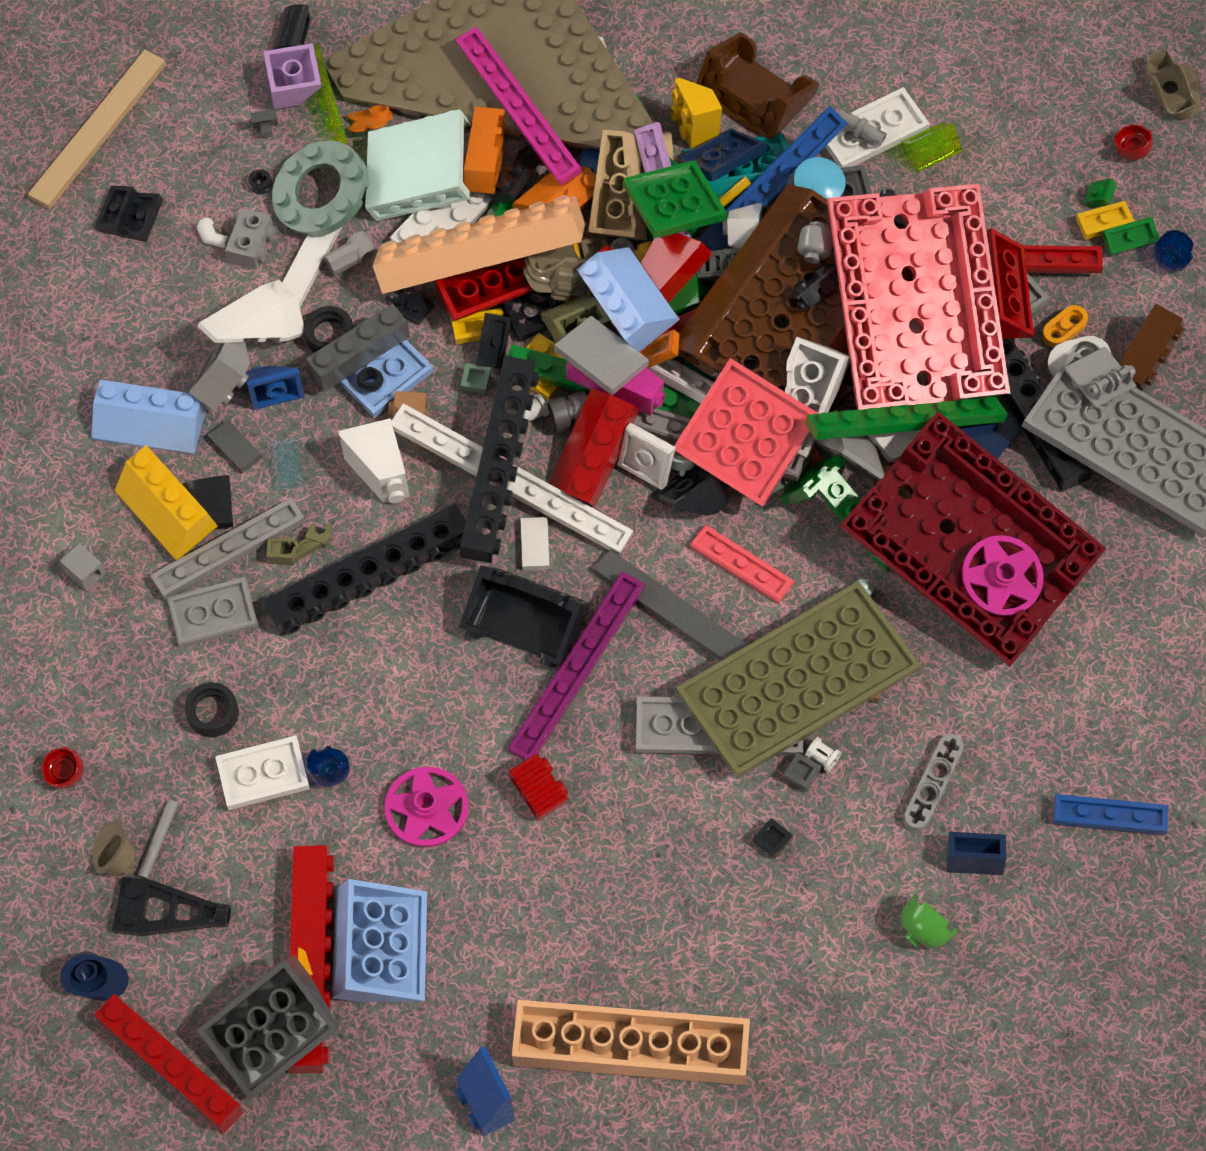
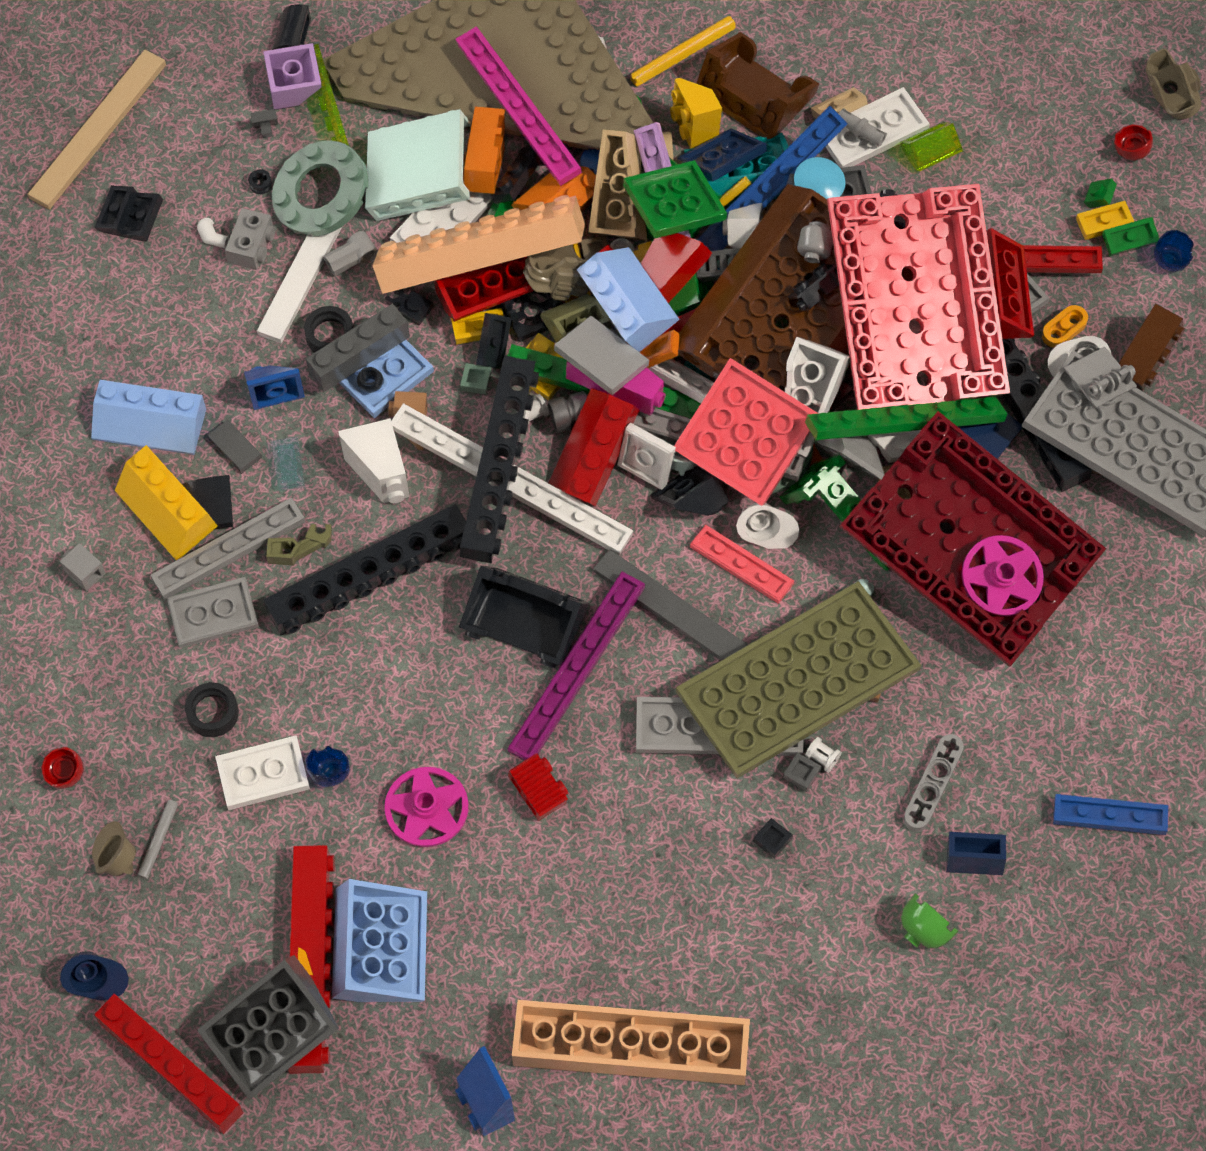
black plate [112,877,231,936] -> none
light grey slope [189,339,250,411] -> none
white wedge [197,280,305,343] -> none
orange plate [346,105,393,132] -> none
white tile [521,517,550,570] -> none
none -> yellow axle [630,16,736,86]
none -> white piece [736,503,799,549]
none -> tan plate [811,87,868,118]

